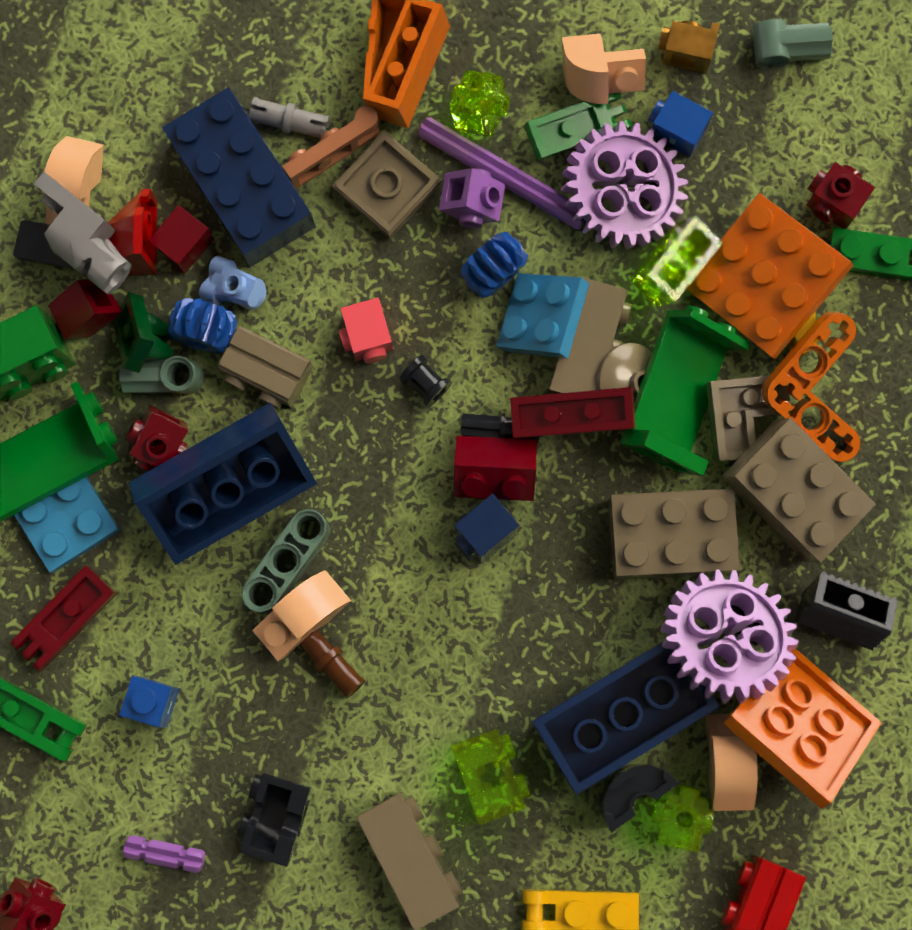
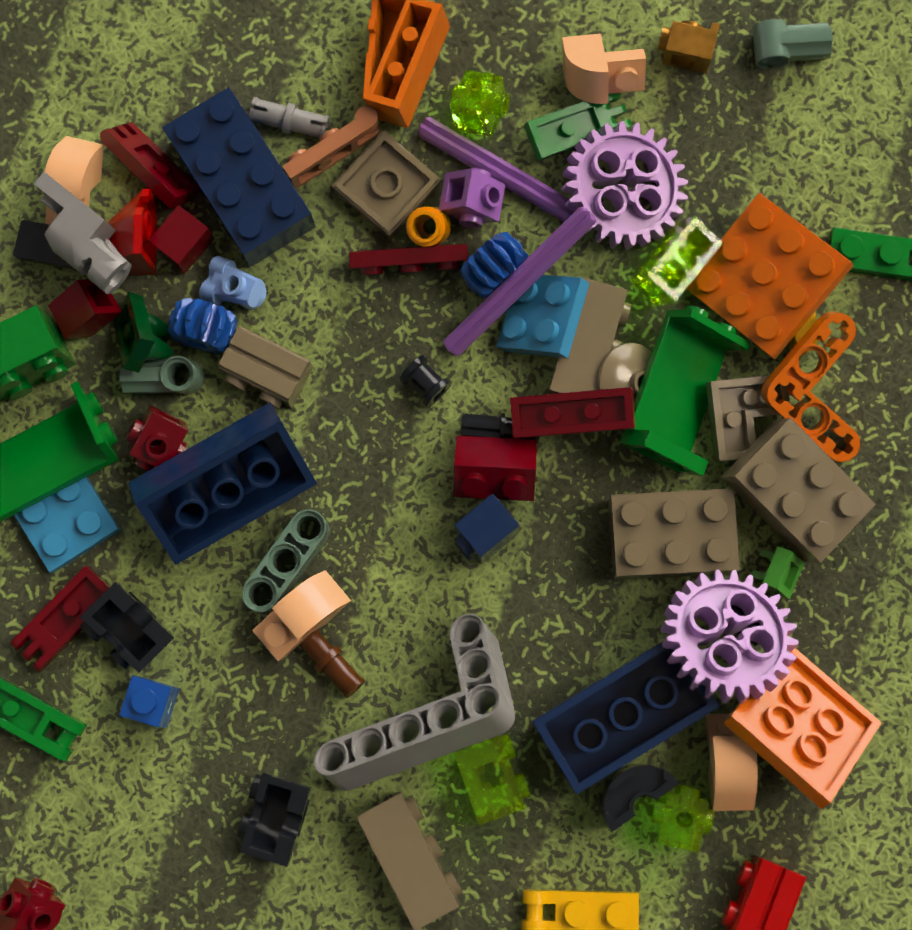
medium lavender axle [123,835,205,873] -> none
coral brick [339,297,394,363] -> none
blue brick [648,90,713,158] -> none
black brick [796,571,898,651] -> none
dark red brick [806,162,875,229] -> none
none -> black cylinder [80,582,174,673]
none -> dark red hinge [100,122,200,209]
none -> light grey beam [314,613,515,791]
none -> dark red plate [349,243,468,275]
none -> light orange brick [406,207,451,247]
none -> medium lavender axle [443,207,596,356]
none -> bright green tile [751,546,805,600]

